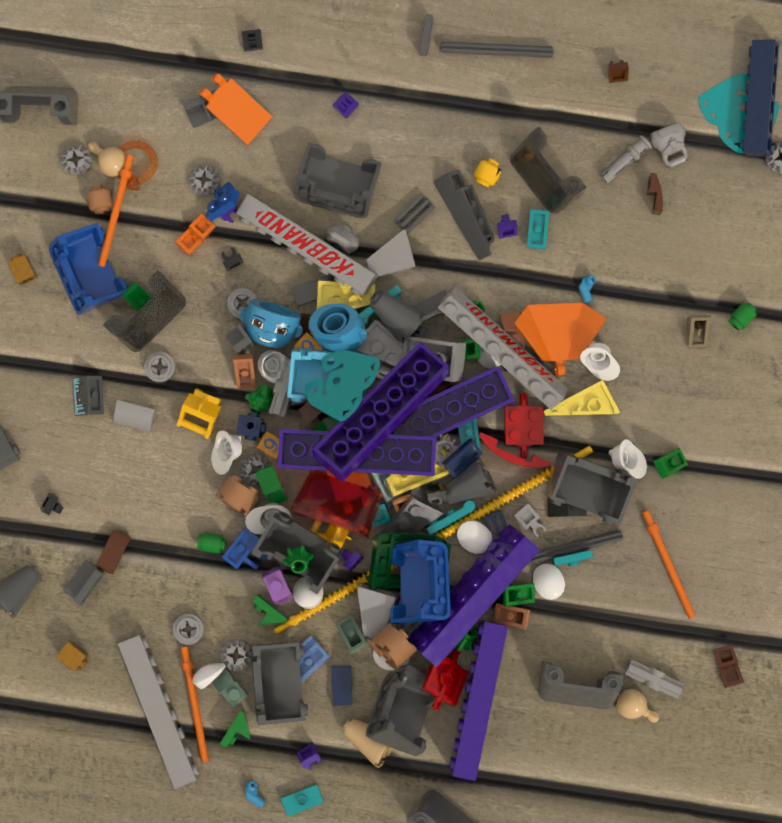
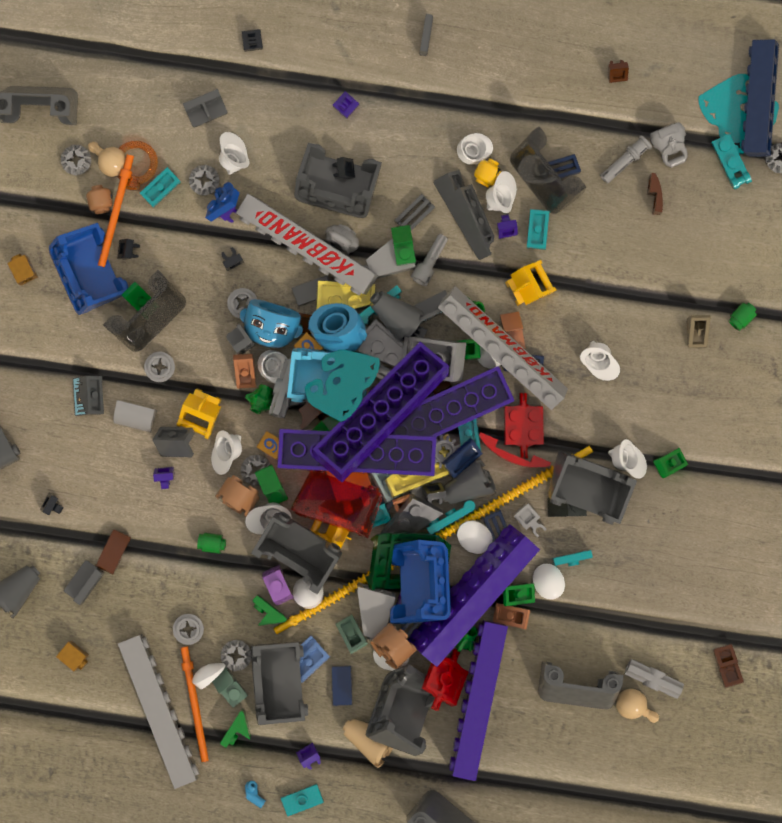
orange slope [175,214,216,256] -> none
orange tile [199,73,272,145] -> none
blue hinge [222,527,266,570] -> none
dark blue brick [236,413,267,441] -> none
green rock [283,544,314,574] -> none
dark purple tile [341,549,364,572] -> none
dark grey axle [441,42,554,58] -> none
orange panel [513,302,607,376] -> none
dark grey axle [527,530,623,565] -> none
light yellow wing [543,380,620,416] -> none
dark azure arm [579,275,596,304] -> none
orange bar [642,510,696,619] -> none
none -> black tile [117,239,140,260]
none -> teal plate [140,167,181,208]
none -> dark grey panel [152,427,195,458]
none -> dark purple tile [153,467,175,489]
none -> white piece [219,132,250,175]
none -> black tile [332,157,355,179]
none -> green slope [391,225,416,266]
none -> light grey piece [411,234,448,286]
none -> white hat [457,133,493,164]
none -> white piece [486,171,517,213]
none -> yellow piece [505,260,557,306]
none -> dark blue tile [539,154,581,184]
none -> teal plate [711,134,752,190]

